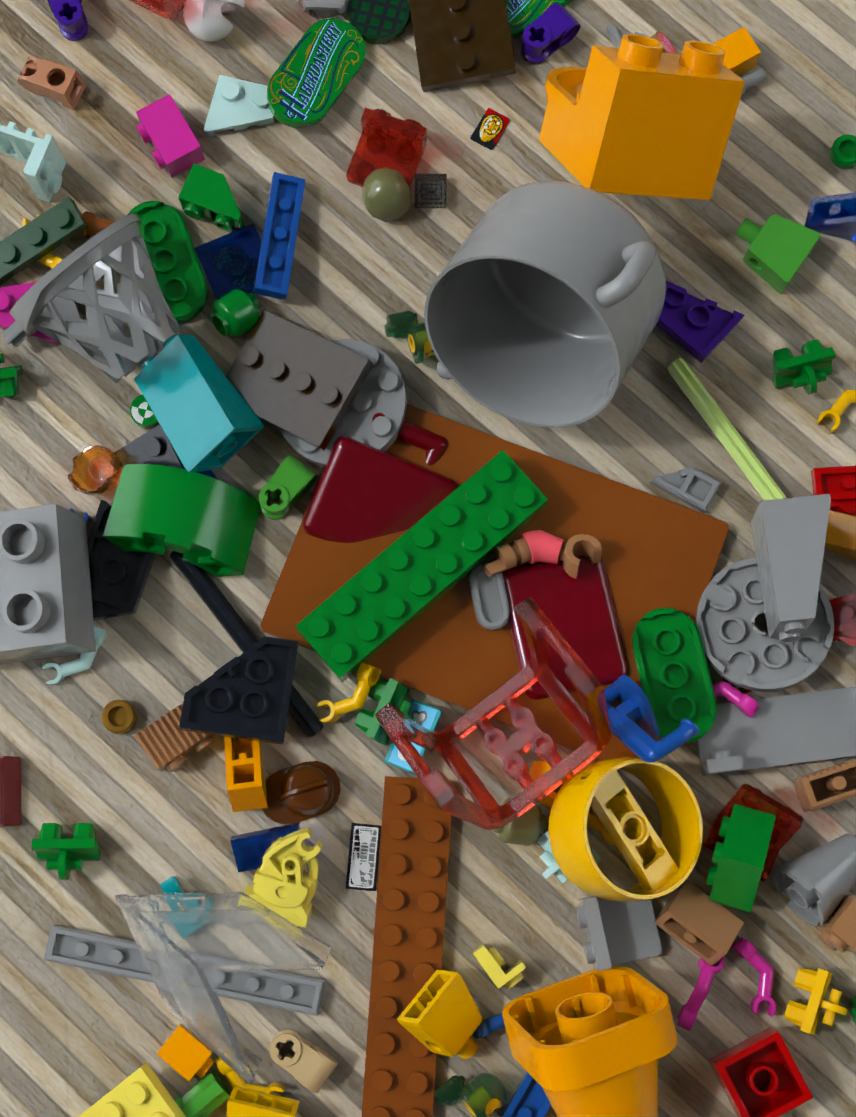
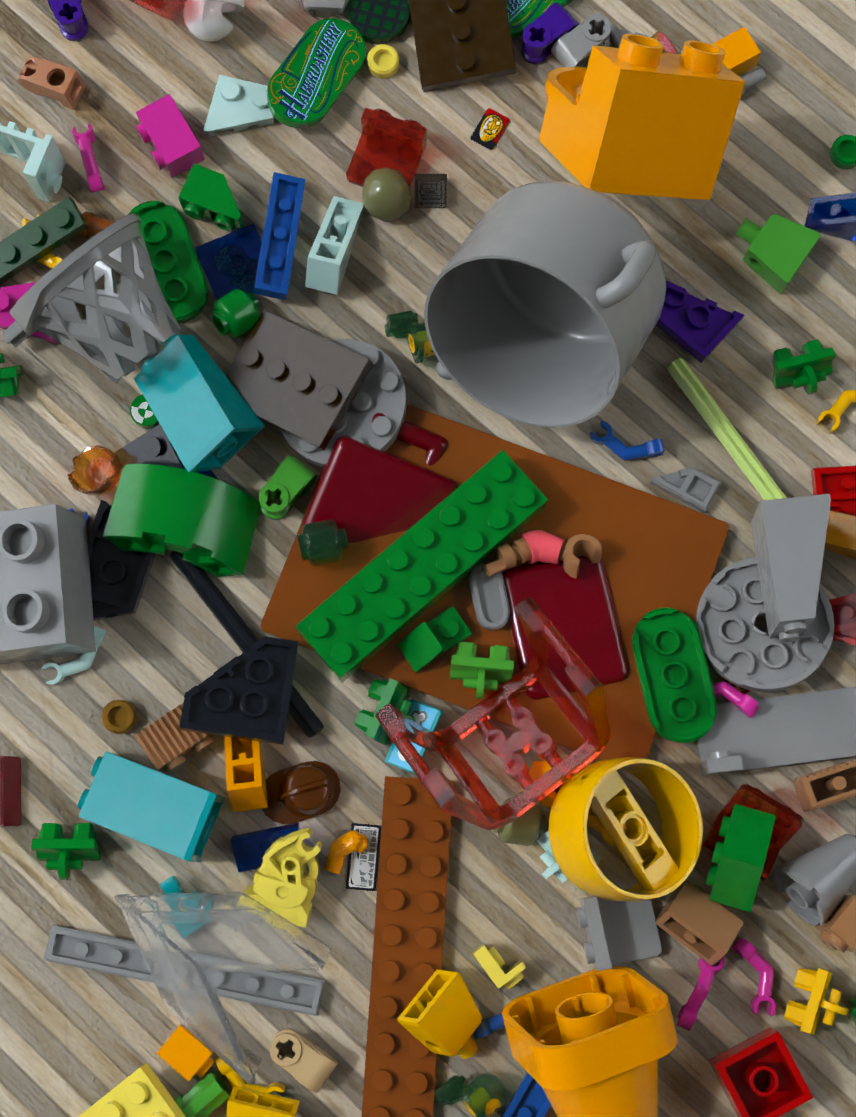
yellow arm [317,663,381,724] -> none
blue piece [594,674,699,763] -> none
none -> dark pink arm [72,123,105,193]
none -> teal slope [78,751,225,862]
none -> clear green head [297,519,349,567]
none -> light aqua slope [305,196,364,295]
none -> light orange arm [324,830,368,875]
none -> light yellow tile [367,44,399,79]
none -> green slope [397,606,472,673]
none -> bright green hips [450,642,514,699]
none -> light grey piece [551,14,612,67]
none -> blue arm [590,421,664,461]

